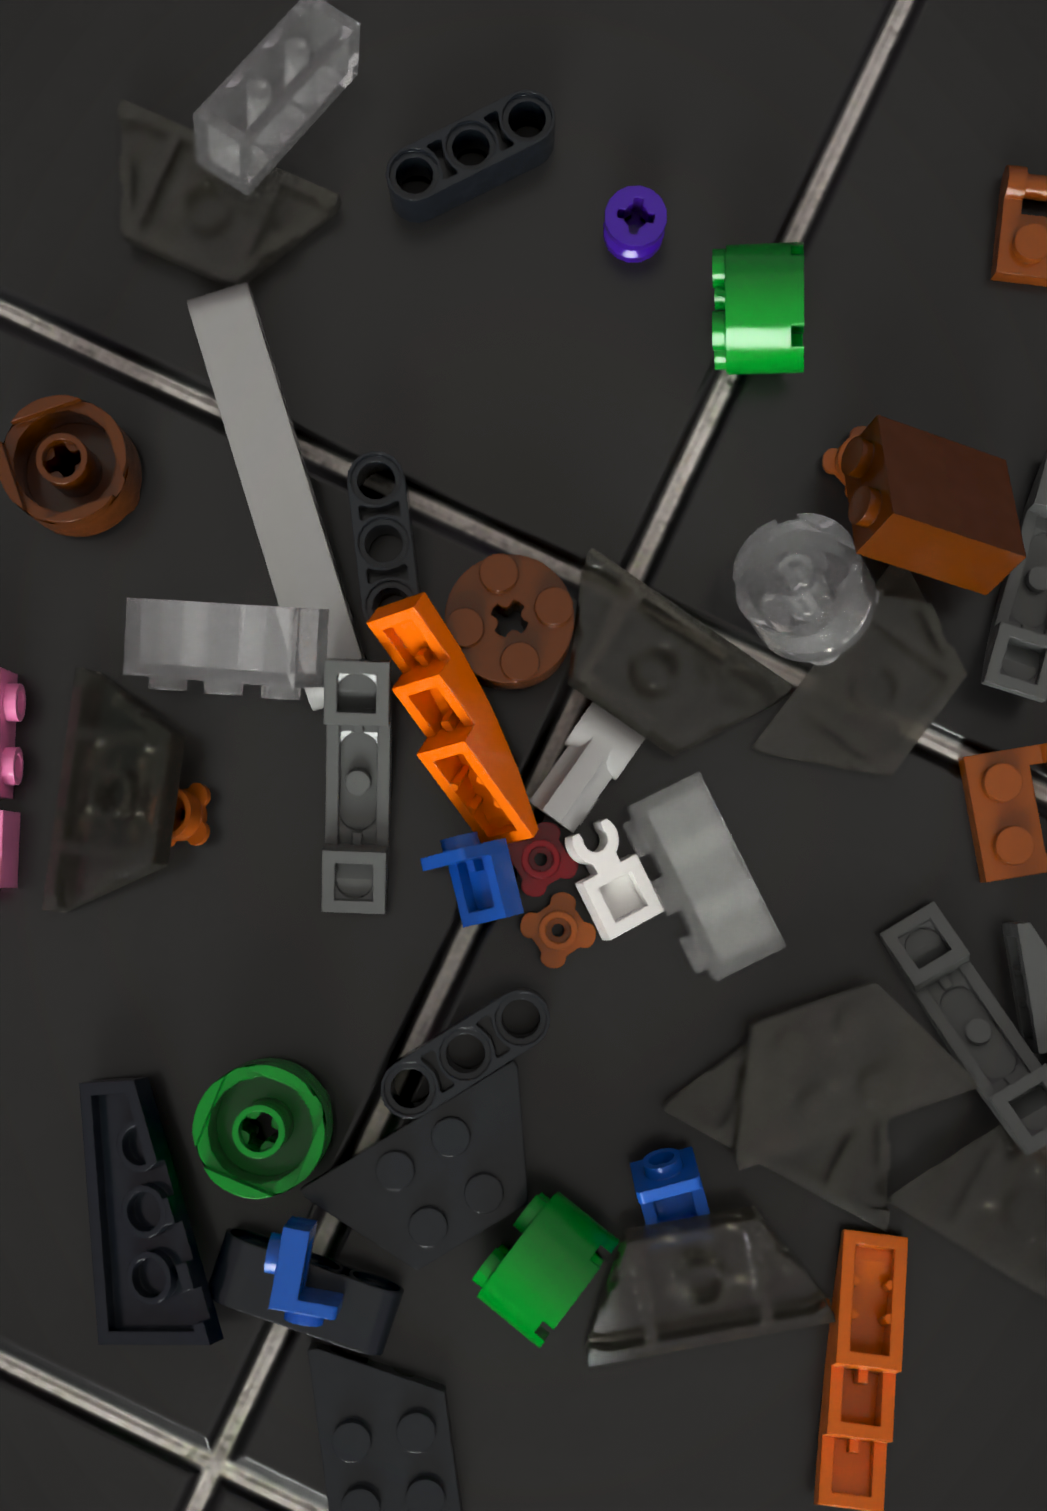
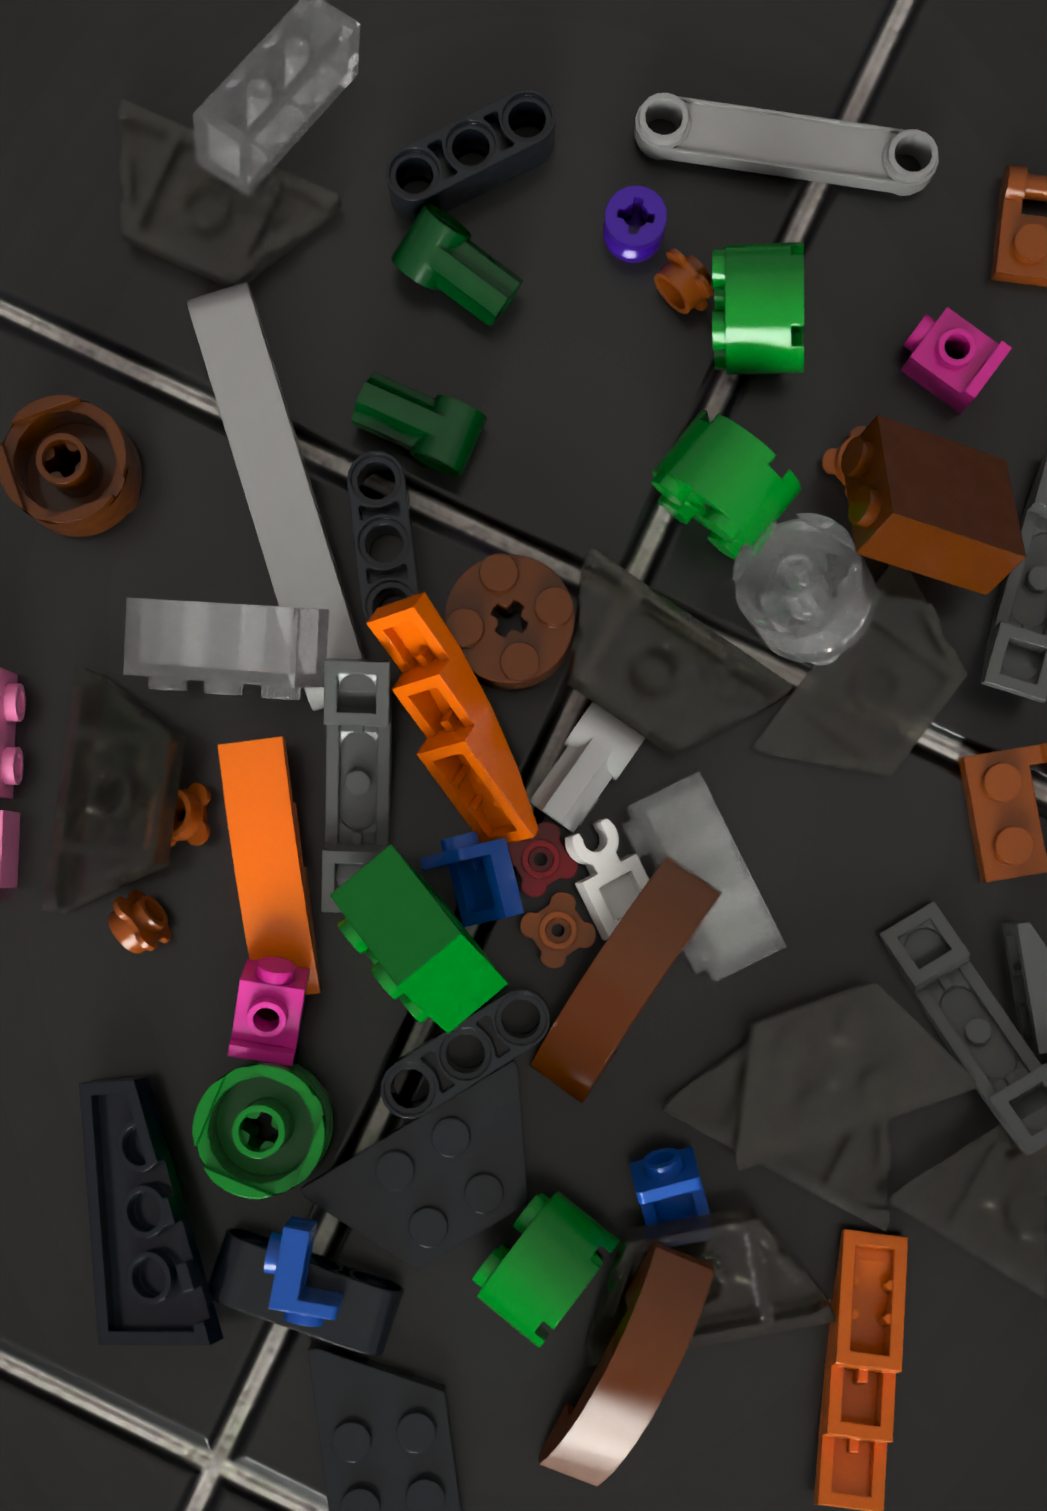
none -> dark orange plate [108,889,172,954]
none -> orange slope [218,736,322,995]
none -> dark pink brick [227,957,310,1066]
none -> green brick [330,844,509,1034]
none -> dark green piece [351,372,487,477]
none -> dark green piece [391,203,524,327]
none -> reddish brown slope [530,856,723,1103]
none -> reddish brown slope [538,1241,715,1487]
none -> light grey piece [634,92,939,196]
none -> green brick [651,410,801,560]
none -> dark orange plate [654,248,714,314]
none -> dark pink brick [900,307,1012,414]

